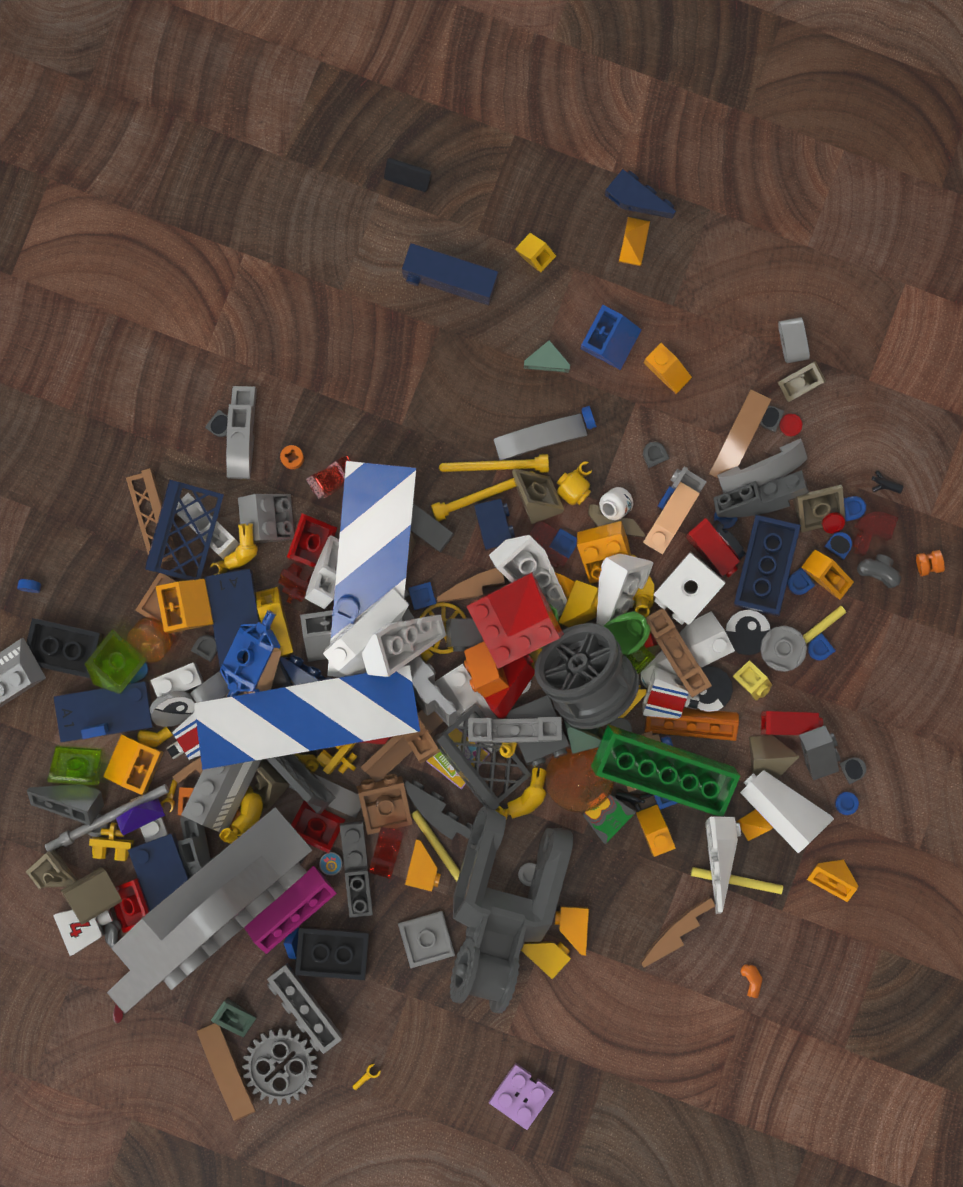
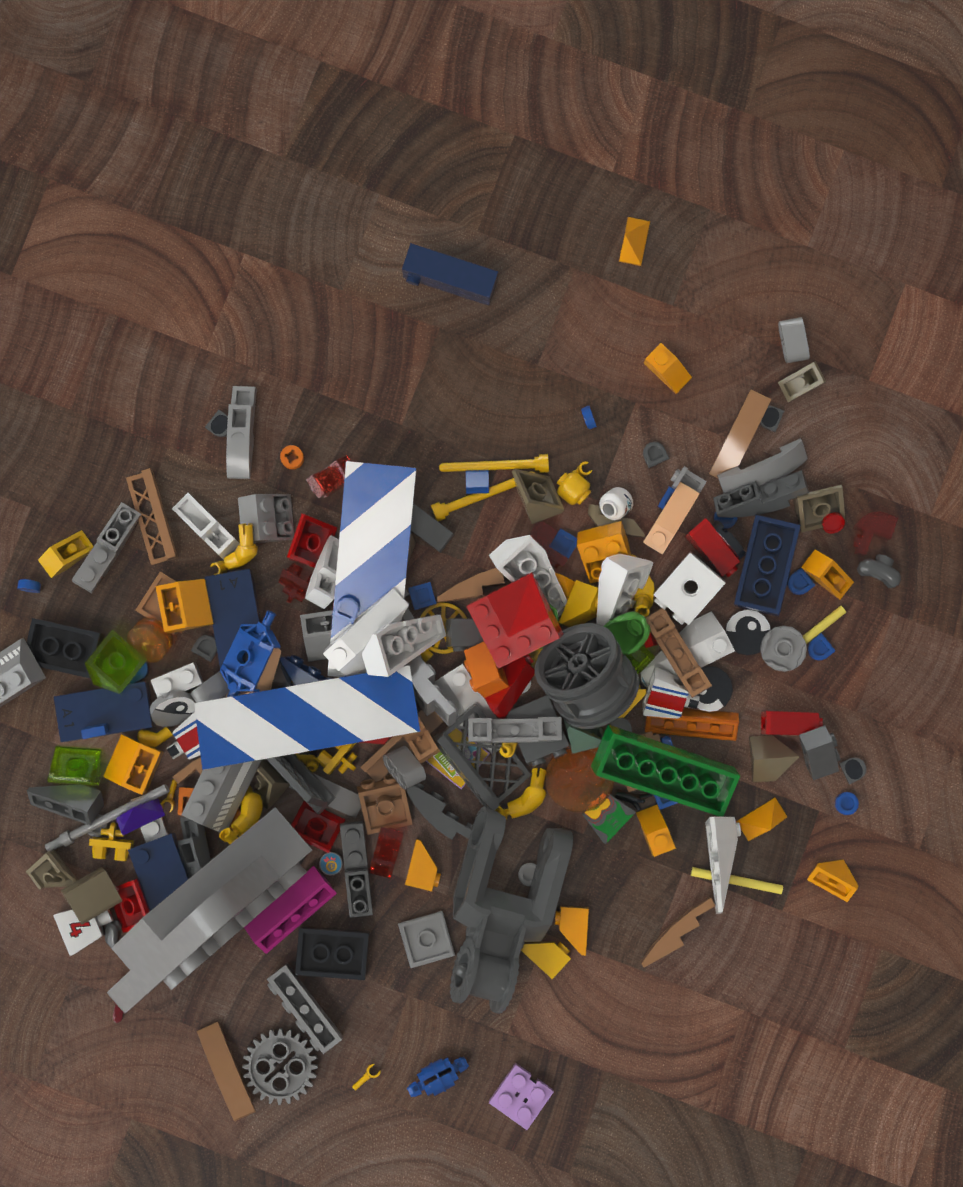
dark blue fence [145,479,224,580] -> none
sand green slope [211,998,256,1037] -> none
yellow slope [256,587,293,658] -> none
blue tile [284,927,299,959] -> none
black slope [384,158,432,192] -> none
light yellow bar [410,809,460,882] -> none
dark blue brick [474,498,515,551] -> none
light grey slope [494,414,587,461] -> none
yellow brick [515,233,556,272] -> none
sand green slope [524,340,570,373] -> none
blue slope [580,305,642,370] -> none
dark blue slope [604,169,676,219] -> none
light yellow bracket [733,660,772,701] -> none
white slope [740,770,834,853] -> none
orange arm [741,964,762,998] -> none
red piece [779,414,803,437] -> none
tile [824,532,852,560] -> none
blue tile [844,496,866,522] -> none
black bar [872,471,903,494] -> none
orange wheel [916,550,945,576] -> none
none -> yellow slope [38,530,94,578]
none -> light grey slope [72,502,141,593]
none -> light grey beam [383,746,426,790]
none -> blue piece [407,1057,469,1097]
none -> tile [466,470,489,494]

